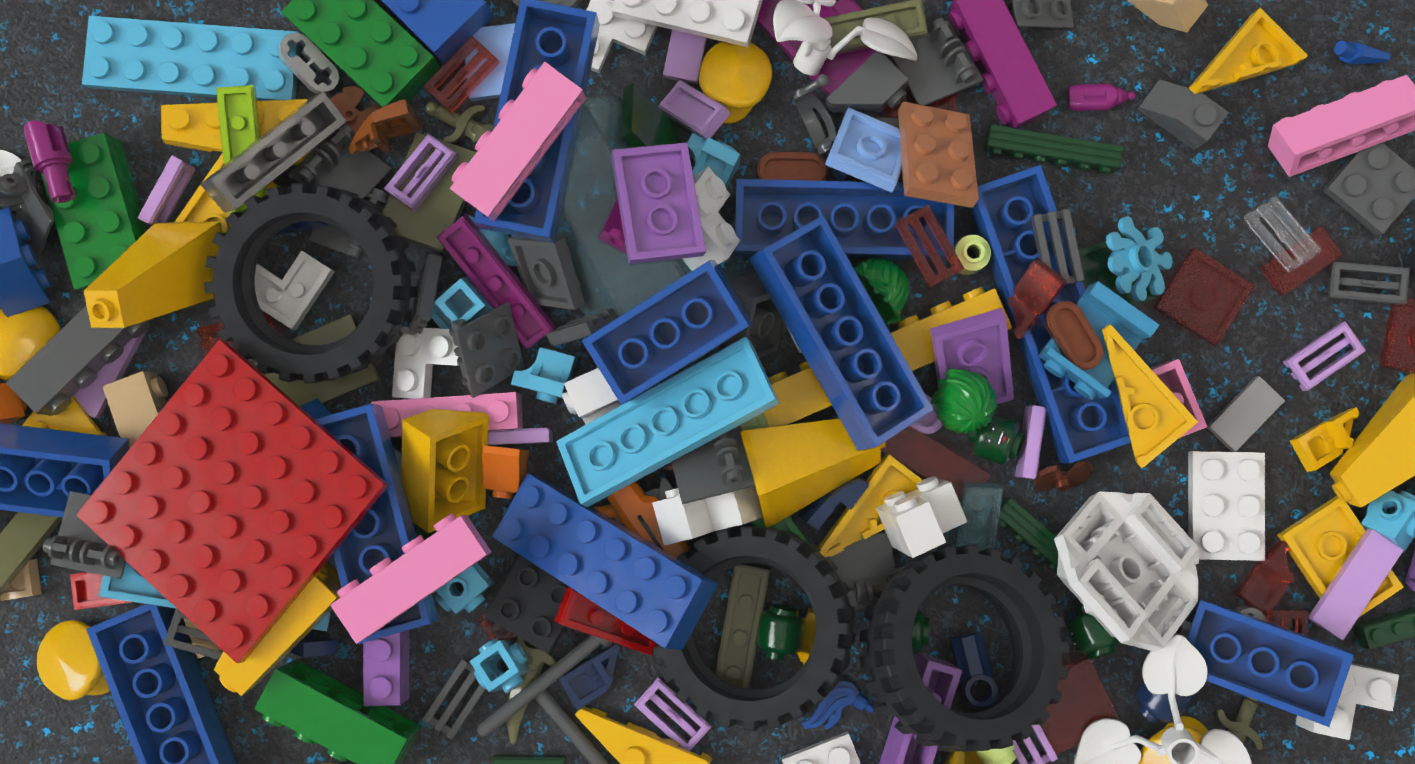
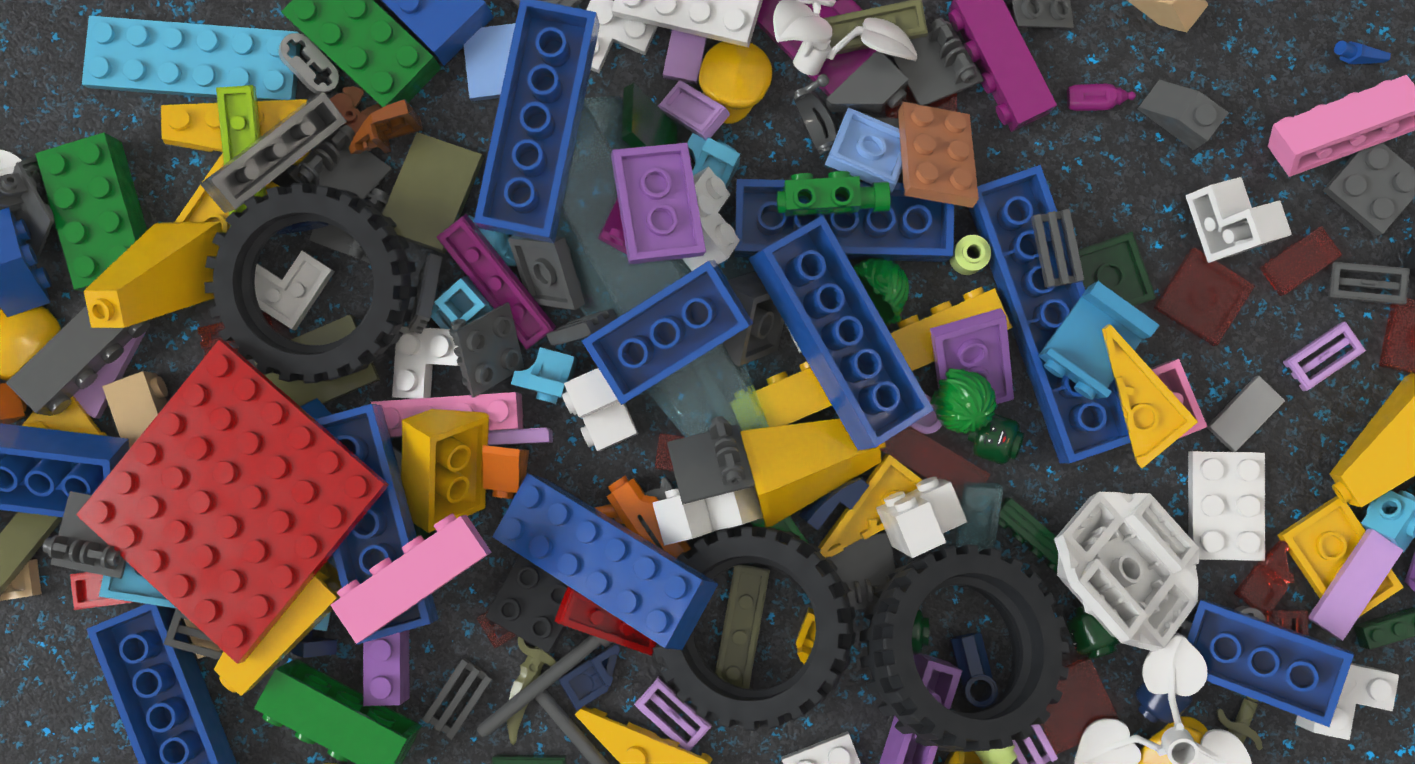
magenta arm [24,120,76,203] -> none
yellow piece [36,620,110,701] -> none
lavender tile [138,155,195,225] -> none
lavender tile [384,134,458,212] -> none
clear red tile [423,36,500,113] -> none
olive piece [425,102,494,144] -> none
medium azure brick [434,562,495,614] -> none
bright pink brick [450,62,586,222] -> none
medium azure brick [470,638,530,693] -> none
medium azure plate [556,337,780,508] -> none
dark green head [756,604,806,660] -> none
copper tile [757,152,828,181] -> none
blue piece [802,680,875,729] -> none
clear red tile [895,205,964,288] -> none
dark green piece [984,125,1124,175] -> none
clear red slope [1008,259,1067,339] -> none
lavender tile [1015,405,1046,479] -> none
copper piece [1032,461,1093,492] -> none
copper tile [1044,301,1104,370] -> none
medium azure animal [1106,216,1173,302] -> none
yellow wing [1189,7,1308,94] -> none
clear tile [1244,196,1322,273] -> none
yellow slope [1290,407,1359,472] -> none
none -> green brick [777,171,890,216]
none -> white brick [1185,177,1292,263]

